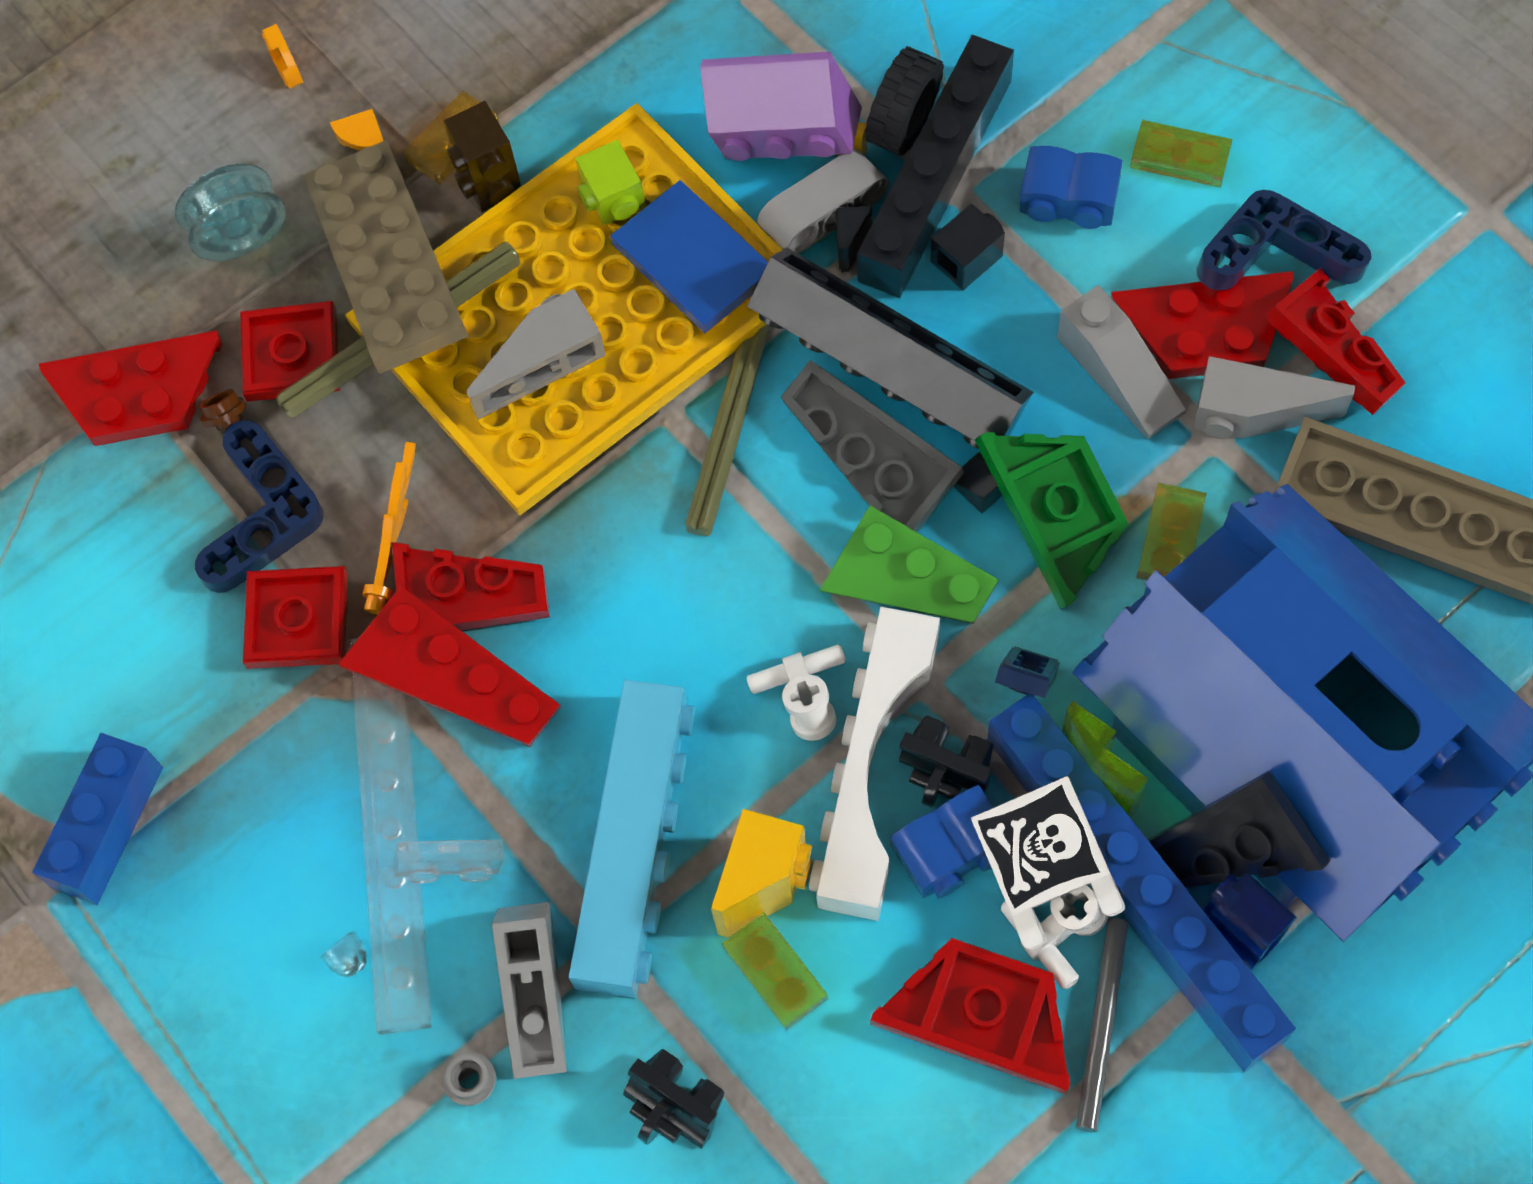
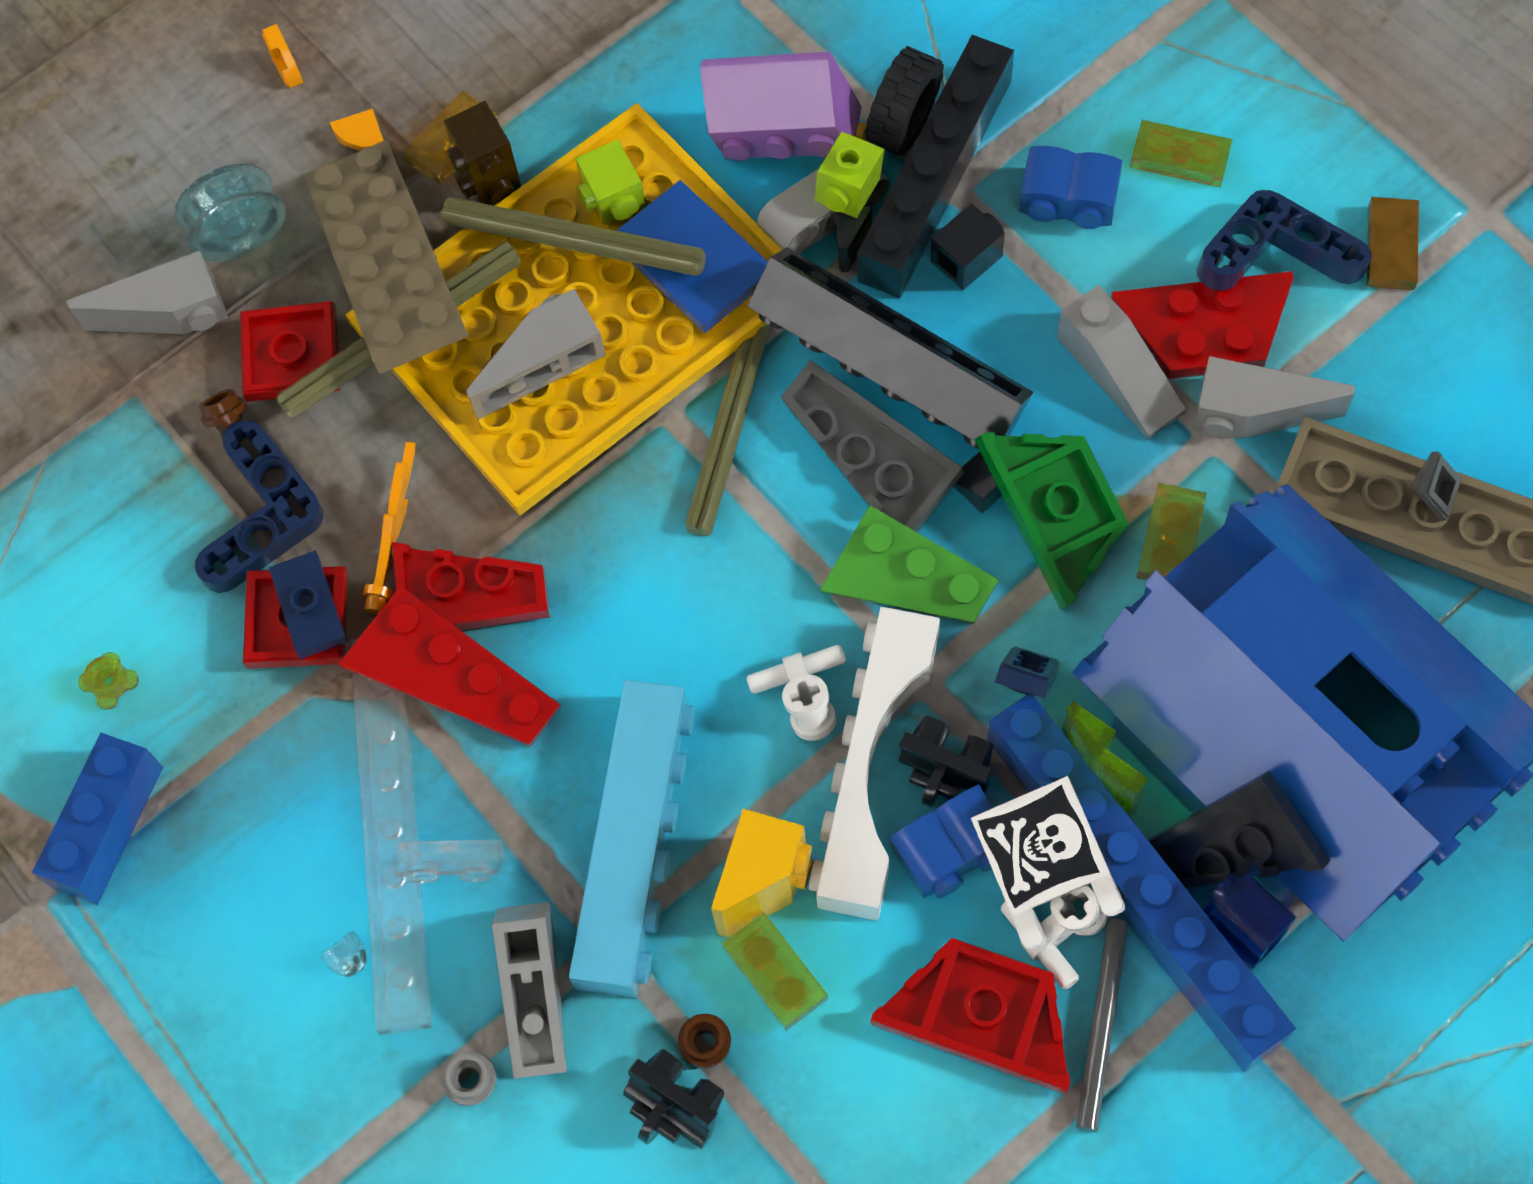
red wing [39,330,223,446] -> none
red wing [1265,268,1406,415] -> none
none -> light grey slope [66,250,229,335]
none -> clear yellow plate [78,652,139,710]
none -> dark blue plate [269,550,348,659]
none -> olive axle [441,197,706,276]
none -> reddish brown plate [678,1014,731,1068]
none -> lime brick [814,131,884,219]
none -> pearl gold tile [1366,197,1419,290]
none -> dark grey slope [1410,451,1461,521]

